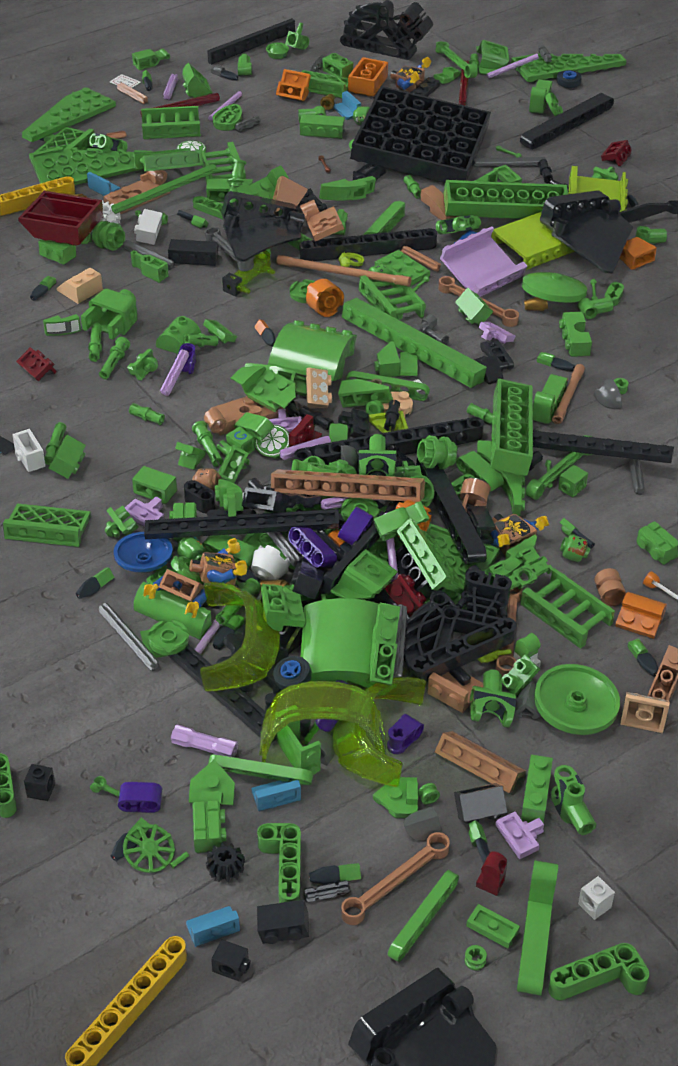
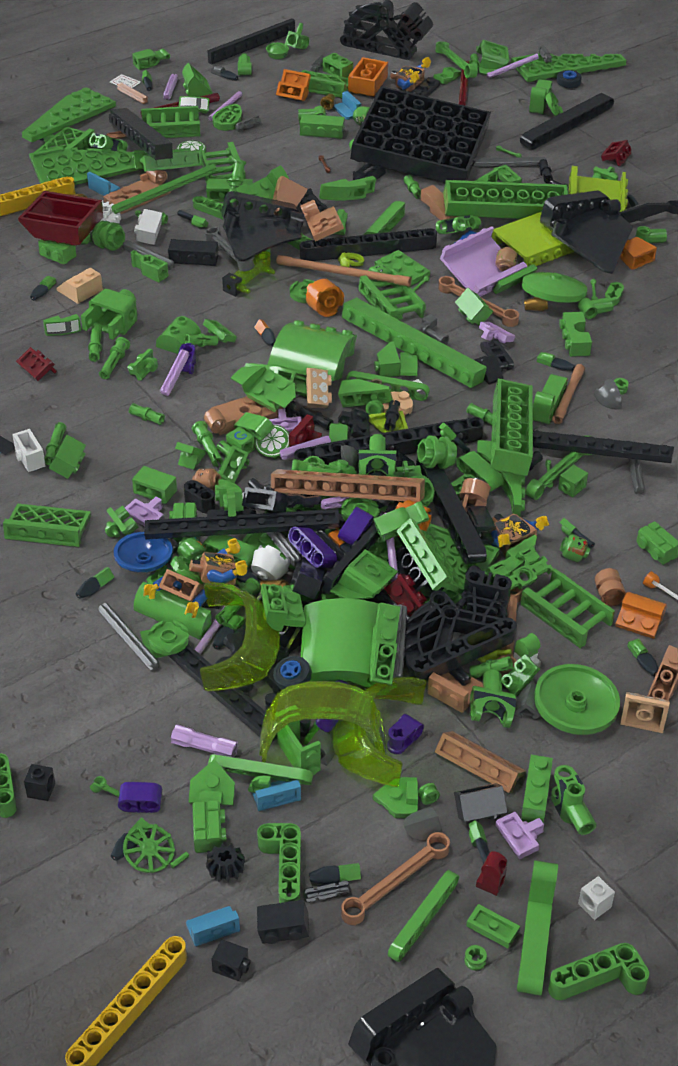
nougat axle [401,246,441,271] -> none
none -> black brick [109,108,173,160]
none -> slope [179,96,209,114]
none -> bright green tile [248,776,271,793]
none -> piece [439,423,470,454]
none -> bright green pin [469,656,513,679]
none -> bright green tile [493,264,538,294]
none -> medium nougat head [495,247,517,272]

